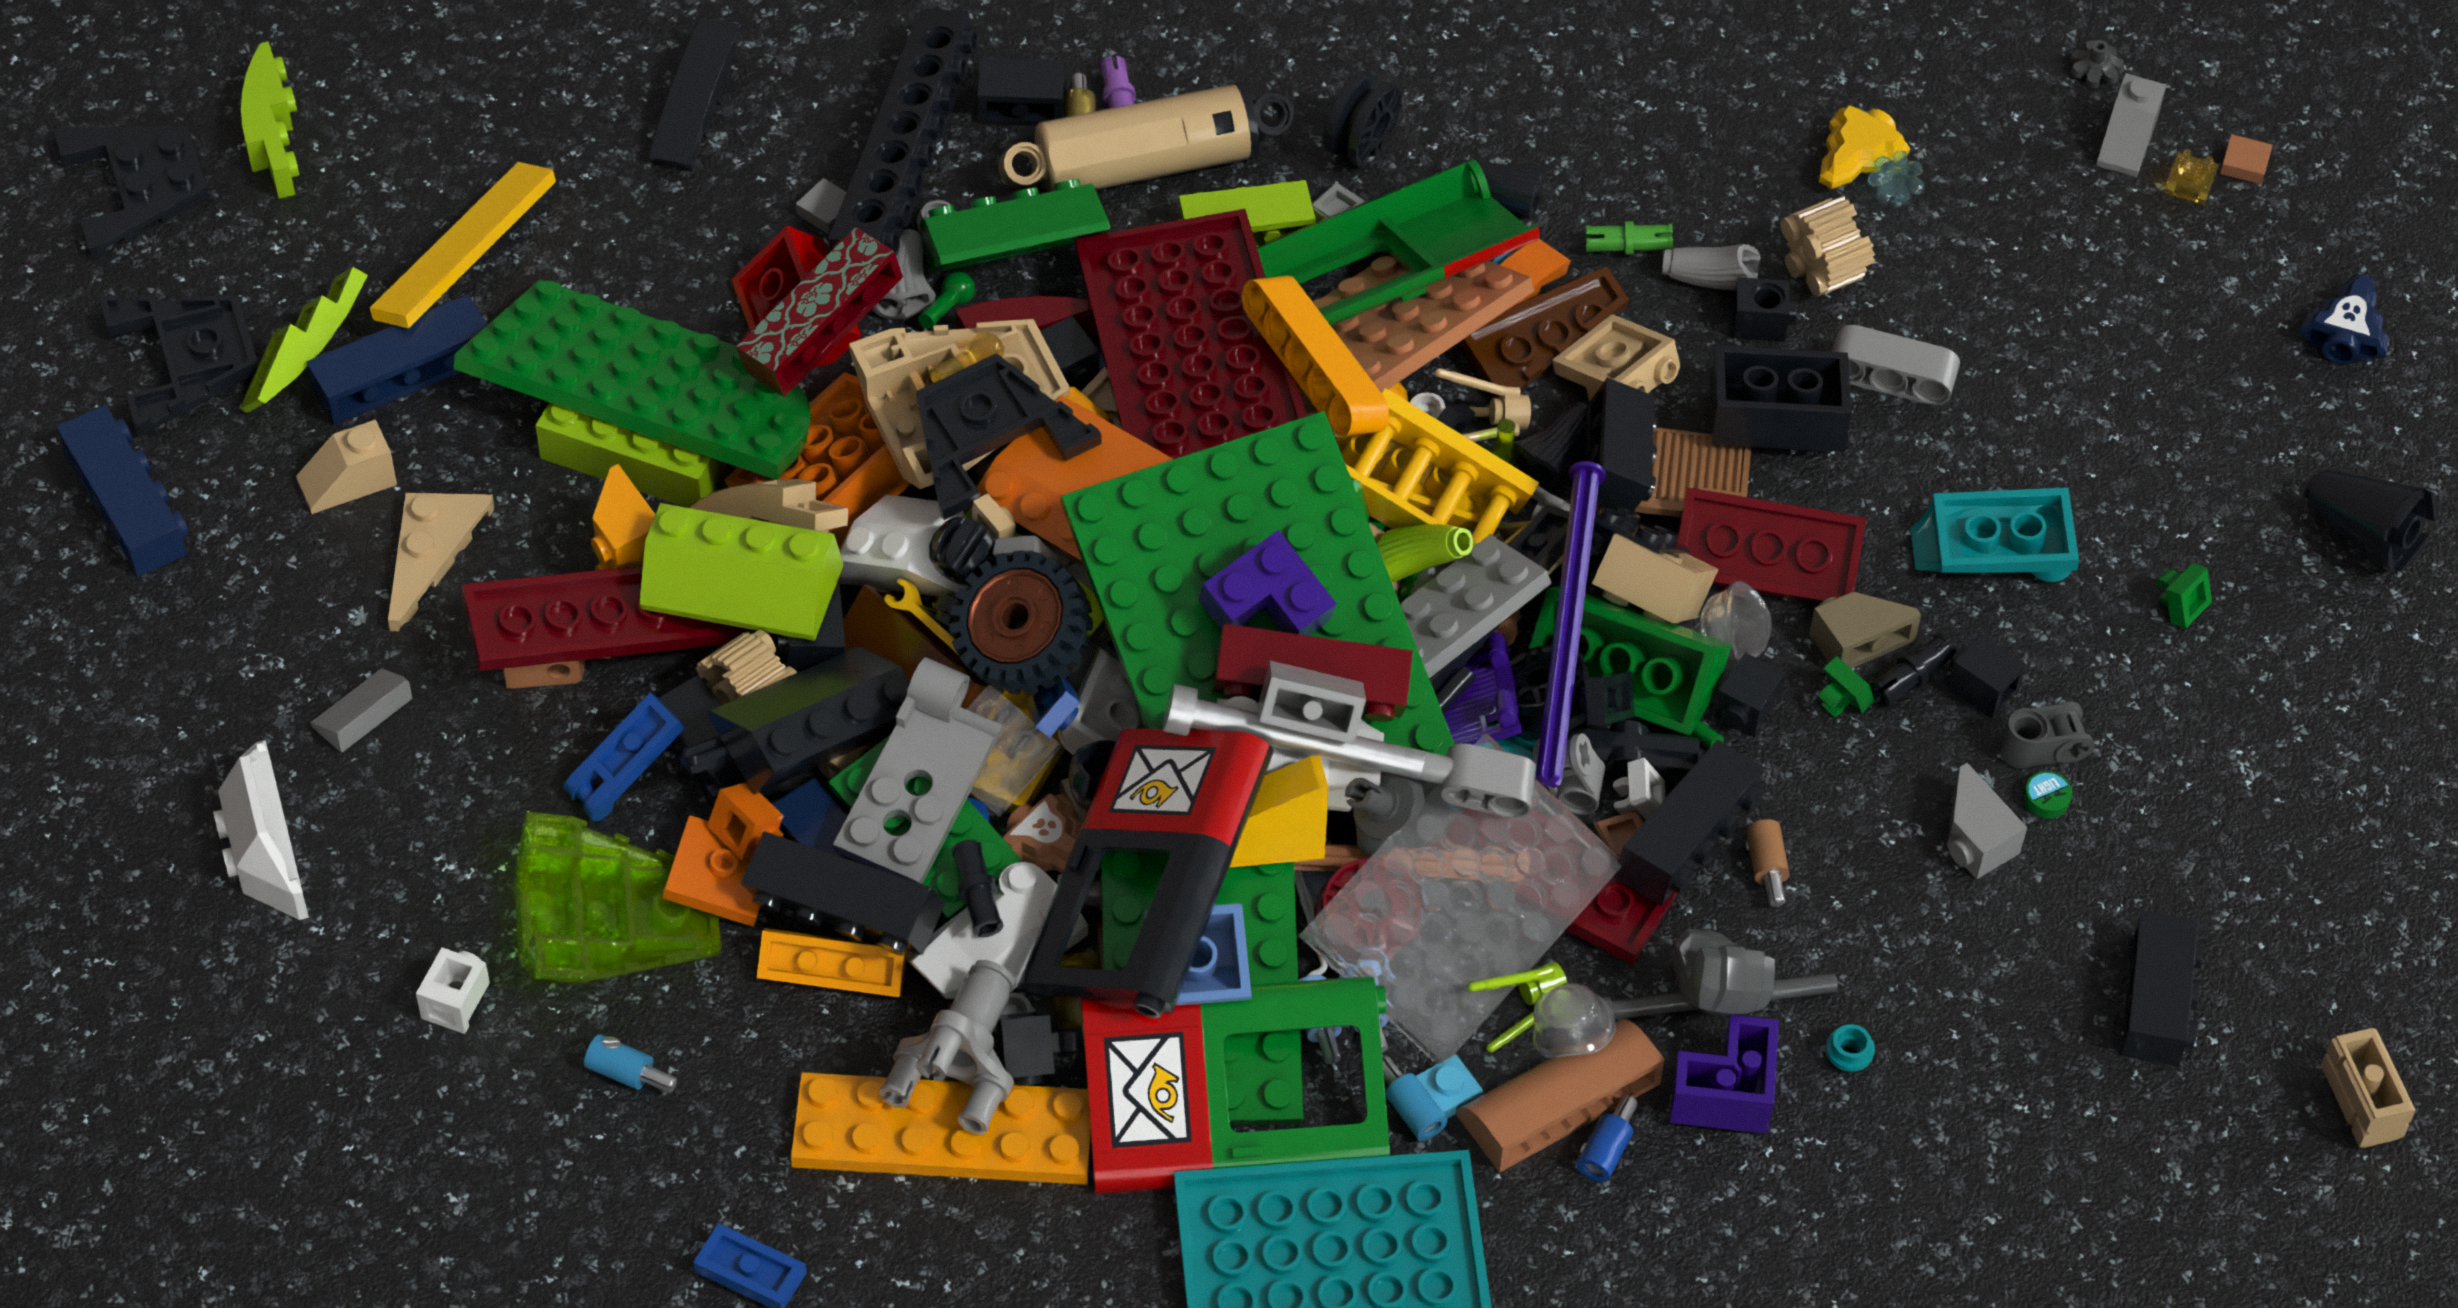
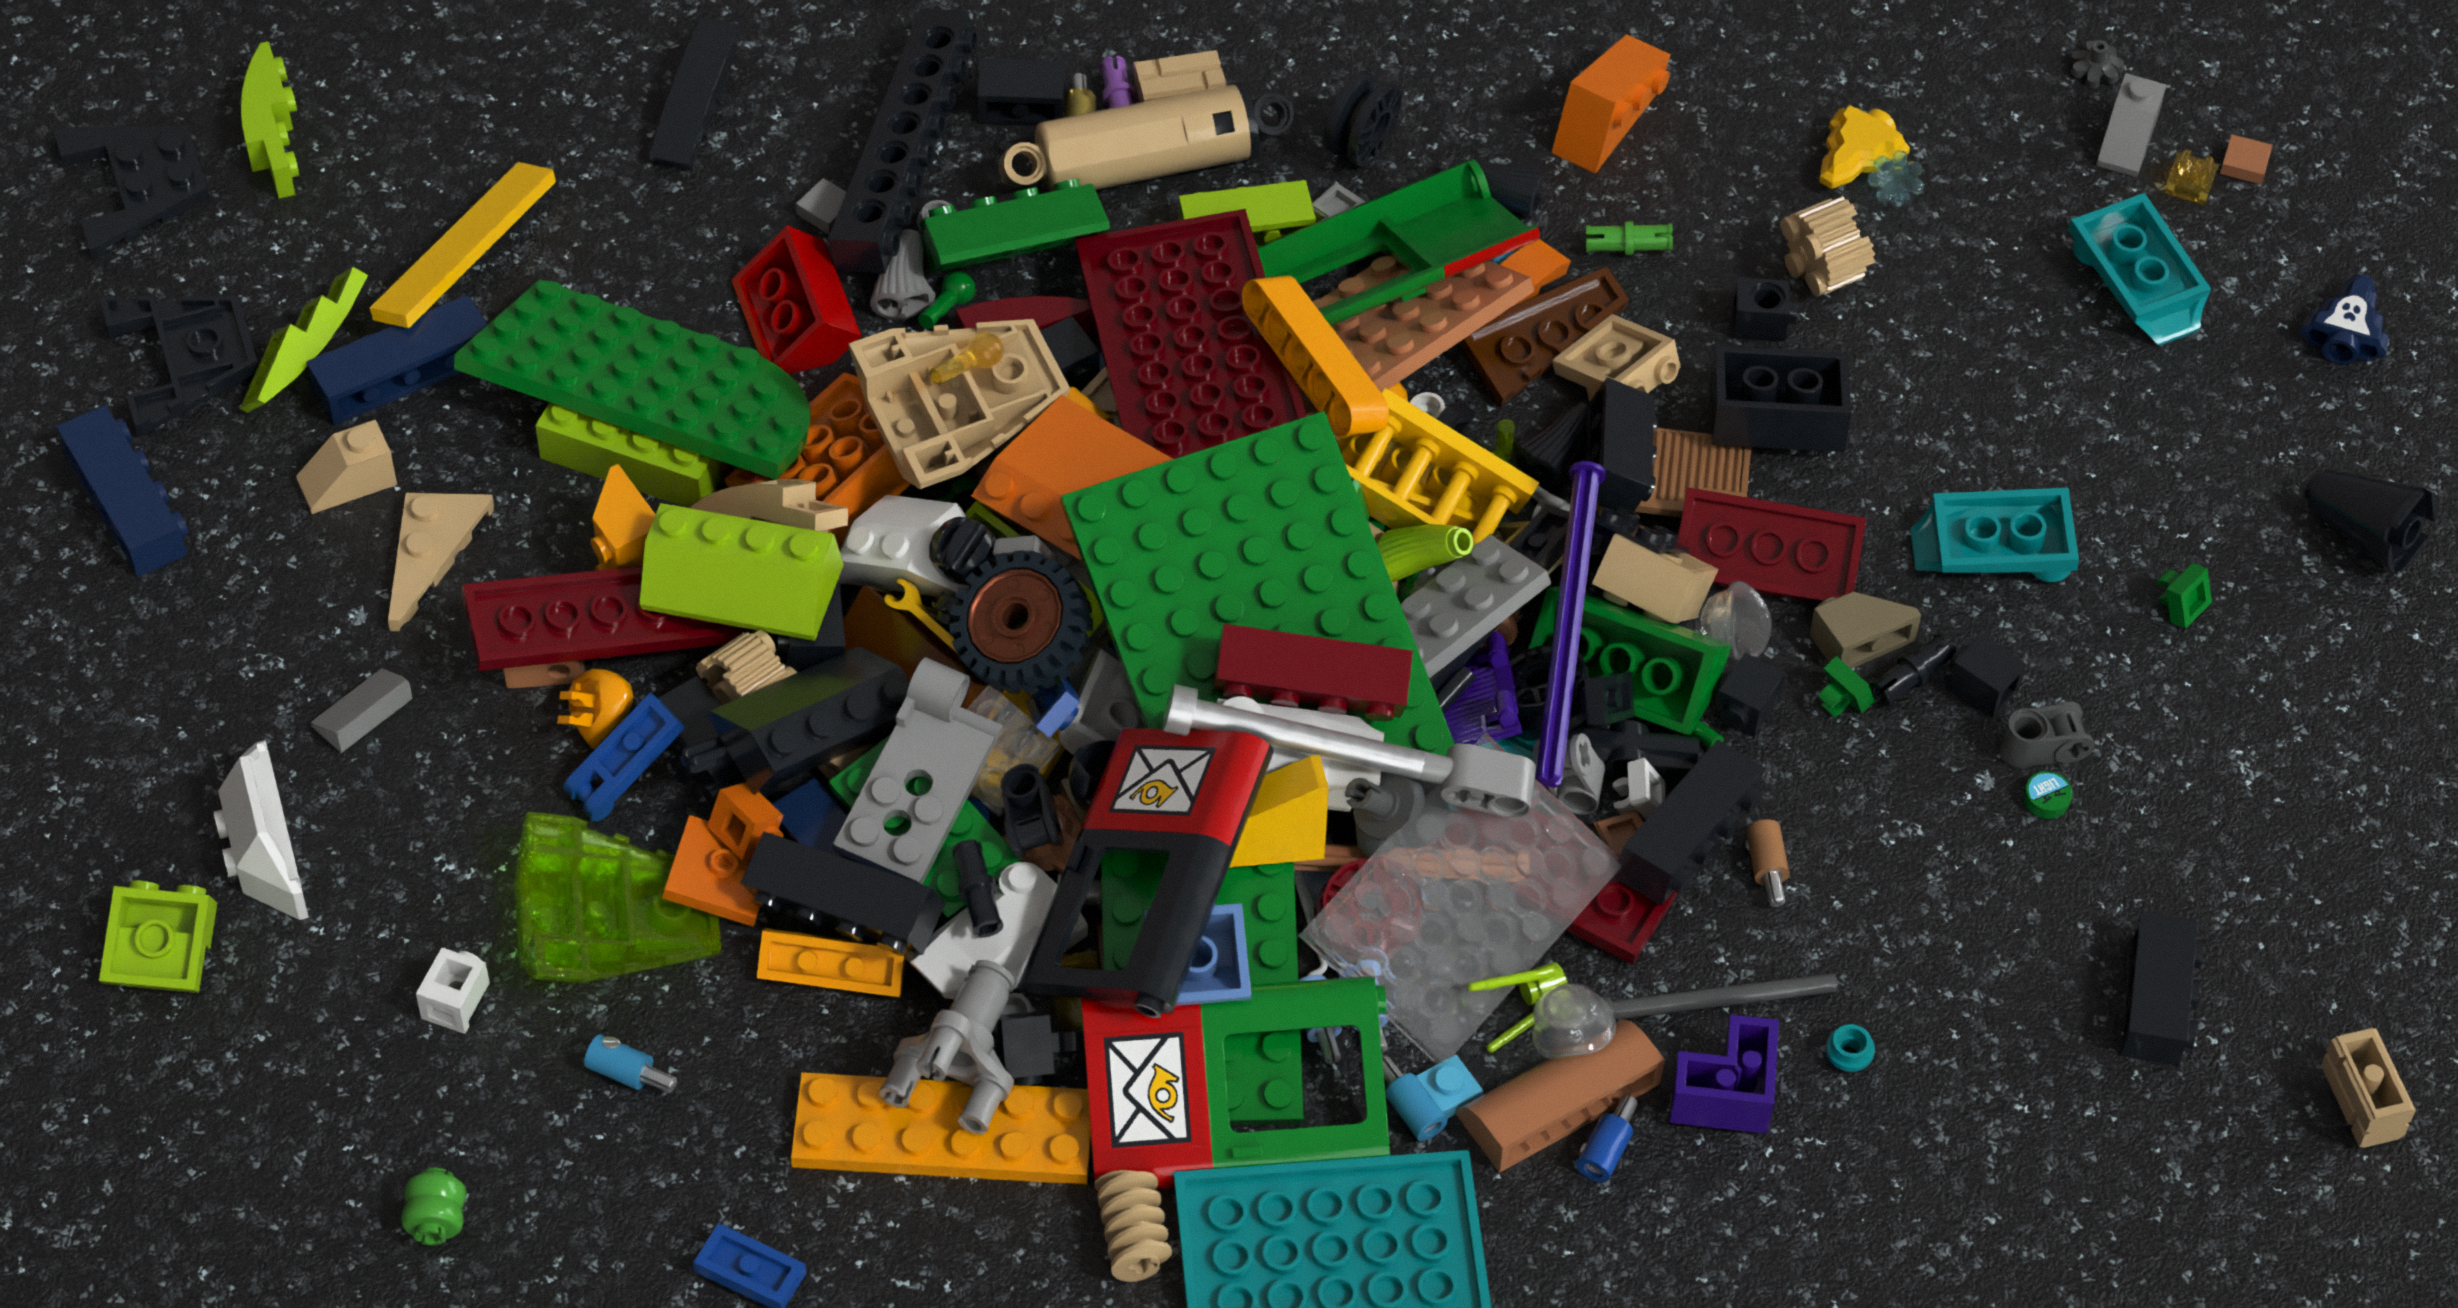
dark red brick [736,227,903,397] -> none
black wing [916,353,1102,520] -> none
tan plate [971,494,1016,539] -> none
dark purple brick [1198,530,1337,636] -> none
light grey brick [1258,661,1366,744] -> none
tan plant [1435,368,1531,442] -> none
light grey piece [1662,244,1761,291] -> none
dark grey piece [1669,929,1775,1015] -> none
light grey beam [1831,325,1960,405] -> none
light grey slope [1947,763,2027,880] -> none
none -> lime plate [99,880,218,993]
none -> bright green piece [401,1168,467,1245]
none -> light orange piece [557,669,634,749]
none -> black piece [1001,763,1064,858]
none -> tan piece [1095,1170,1172,1282]
none -> tan brick [1133,50,1226,103]
none -> orange wedge [1551,34,1670,174]
none -> teal slope [2068,193,2211,346]

